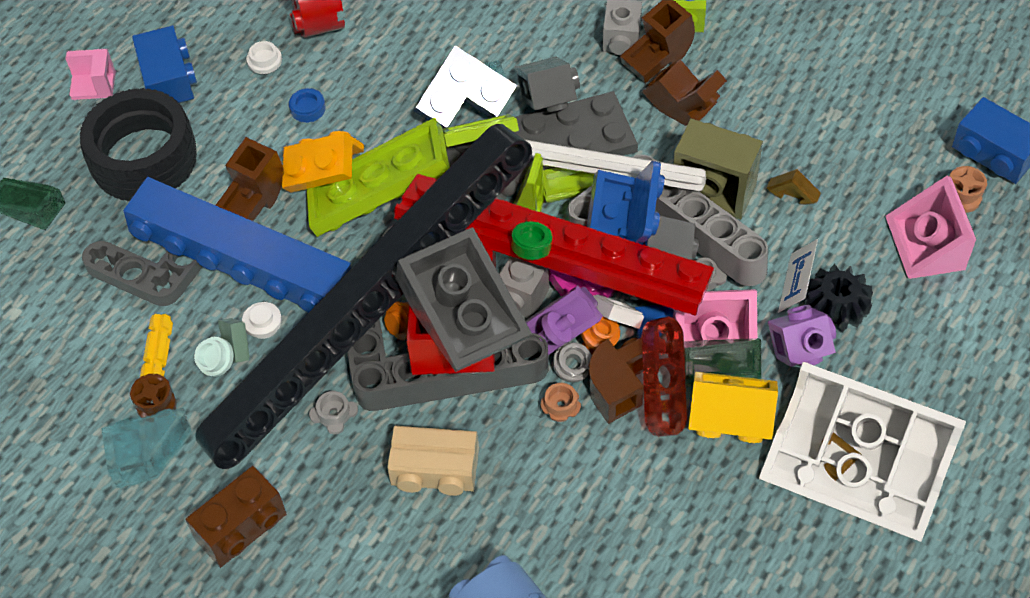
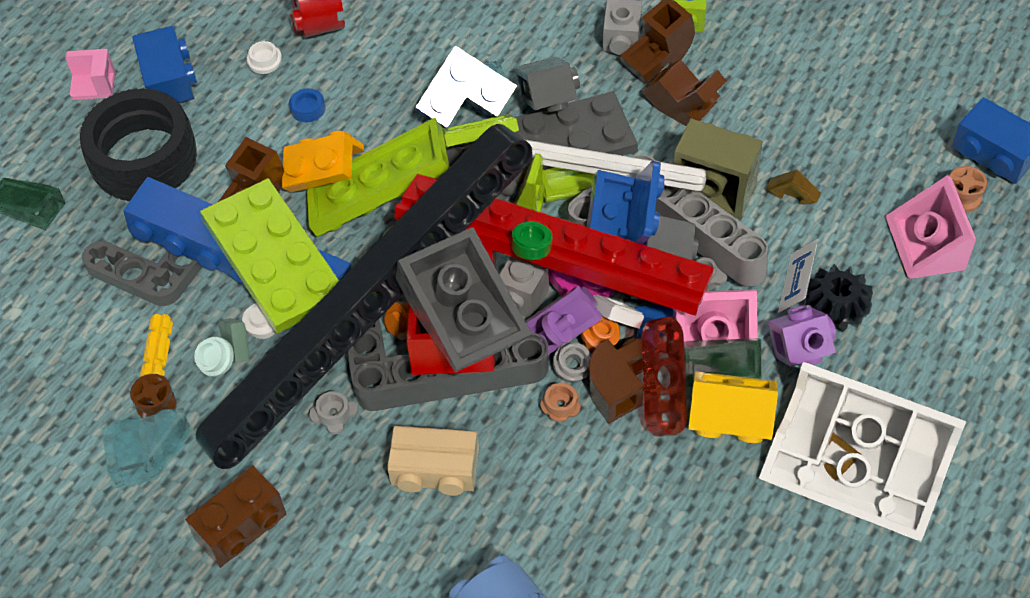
none -> lime plate [200,178,339,334]

